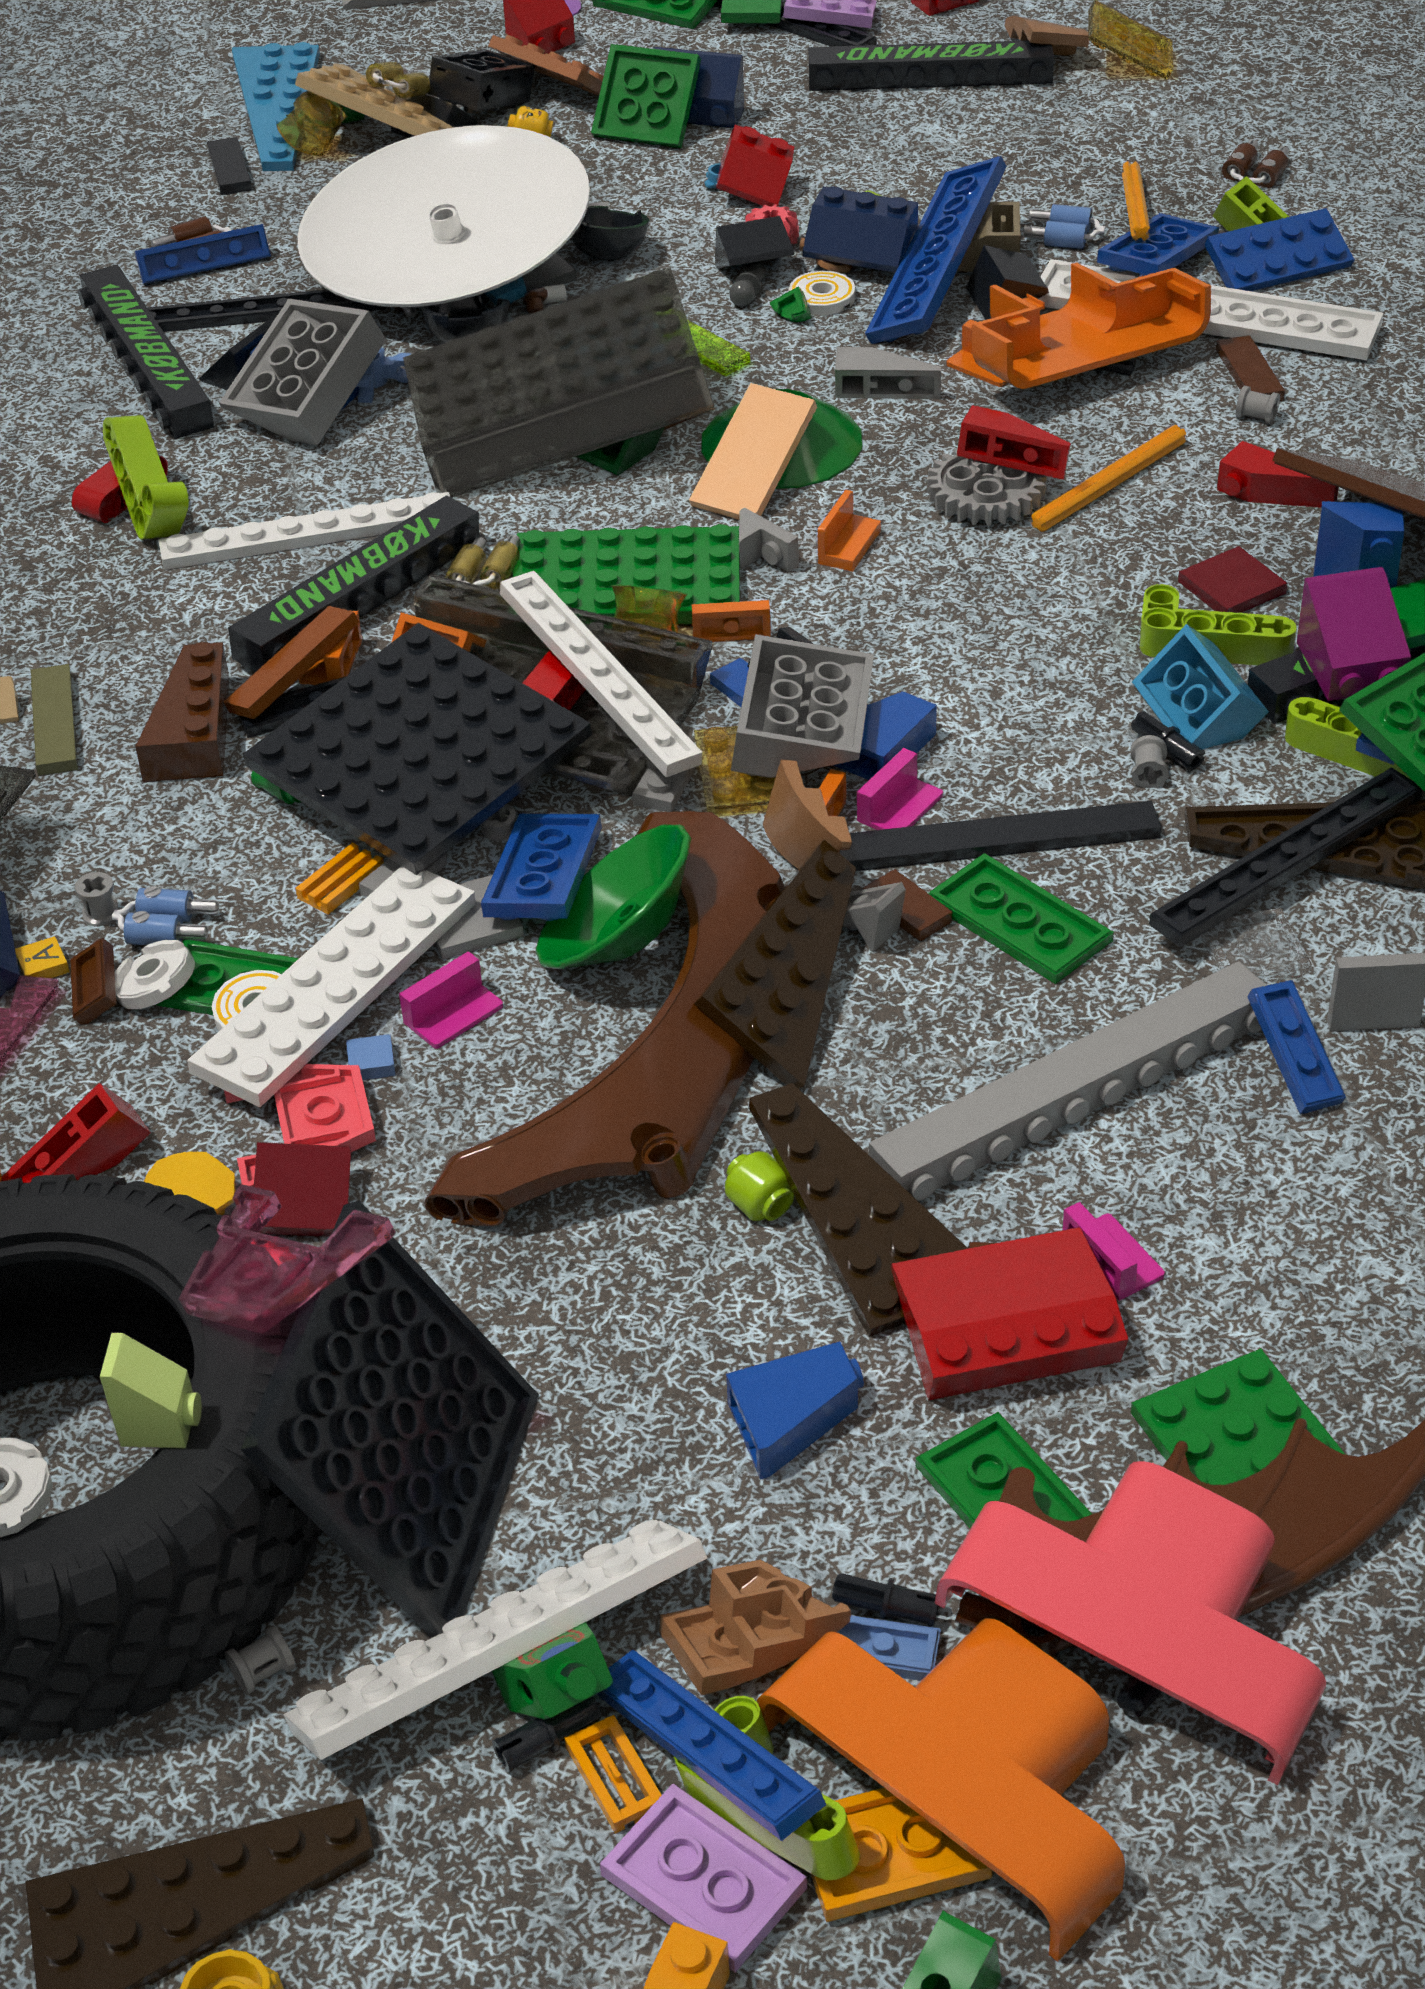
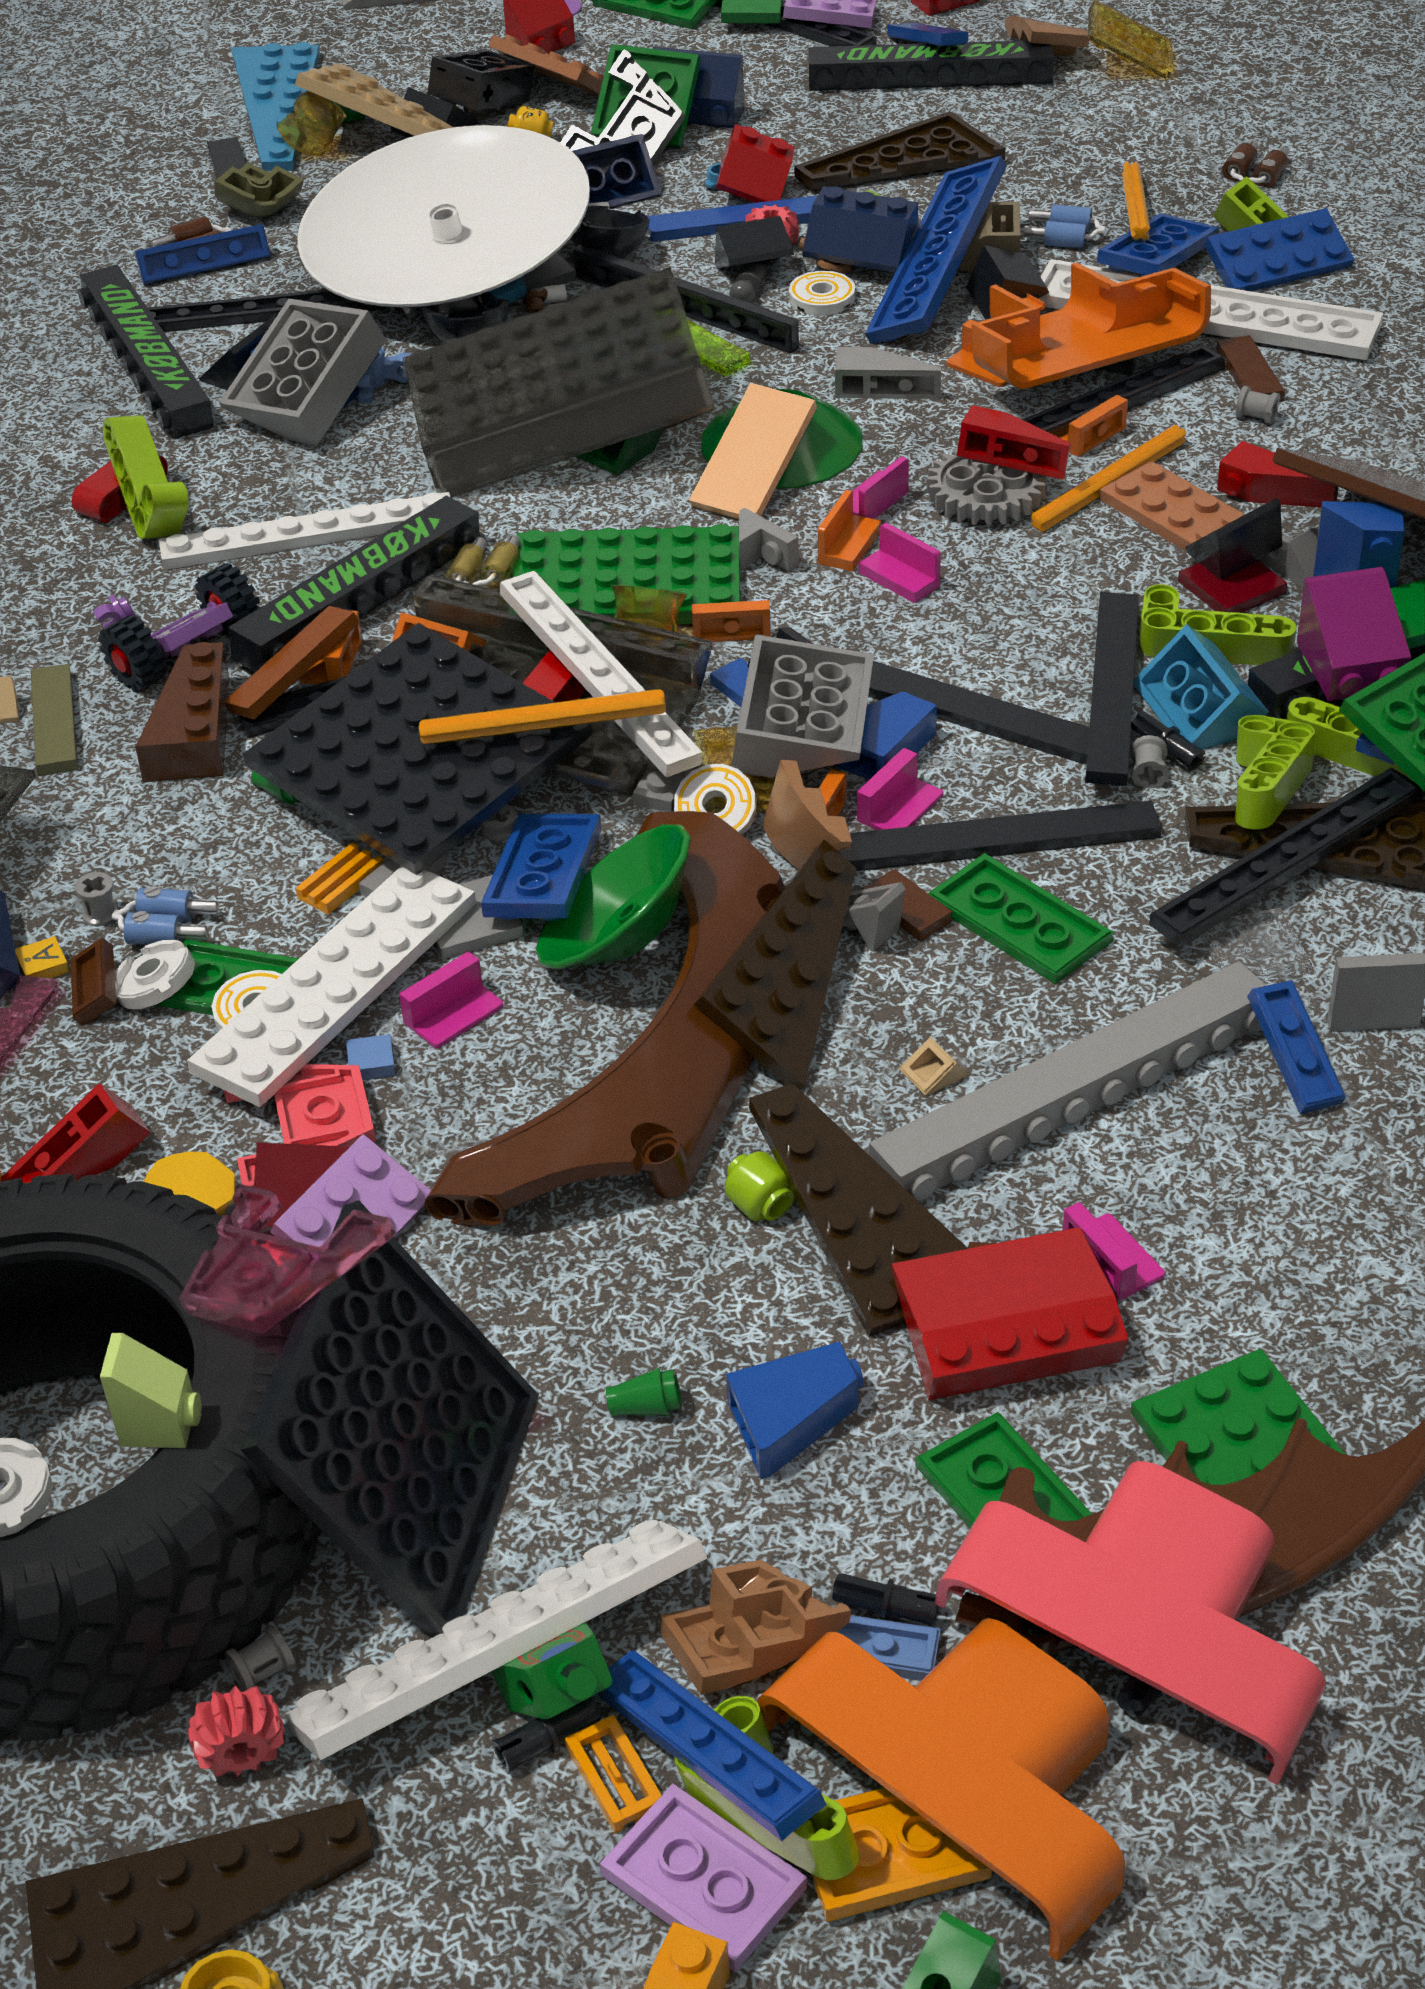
clear yellow piece [366,61,430,99] -> none
green tile [770,286,812,322] -> none
none -> medium lavender plate [93,594,136,629]
none -> black plate [98,563,261,692]
none -> coral gear [188,1685,285,1778]
none -> olive brick [214,162,304,218]
none -> lavender plate [270,1134,430,1270]
none -> light orange axle [419,689,666,745]
none -> wing [560,50,685,165]
none -> dark blue slope [572,133,662,208]
none -> black tile [573,244,799,354]
none -> green cone [606,1366,682,1417]
none -> blue tile [647,195,818,242]
none -> white tile [674,764,757,835]
none -> dark brown wing [794,111,1006,190]
none -> dark pink panel [853,456,909,519]
none -> dark pink panel [859,523,941,603]
none -> black tile [868,661,1134,765]
none -> blue tile [887,23,968,46]
none -> tan slope [899,1037,969,1097]
none -> black tile [1022,345,1225,437]
none -> orange panel [1059,395,1128,457]
none -> black tile [1085,592,1139,786]
none -> nougat plate [1099,461,1245,551]
none -> black slope [1185,498,1282,580]
none -> lime beam [1235,715,1315,829]
none -> light grey slope [1259,527,1318,587]

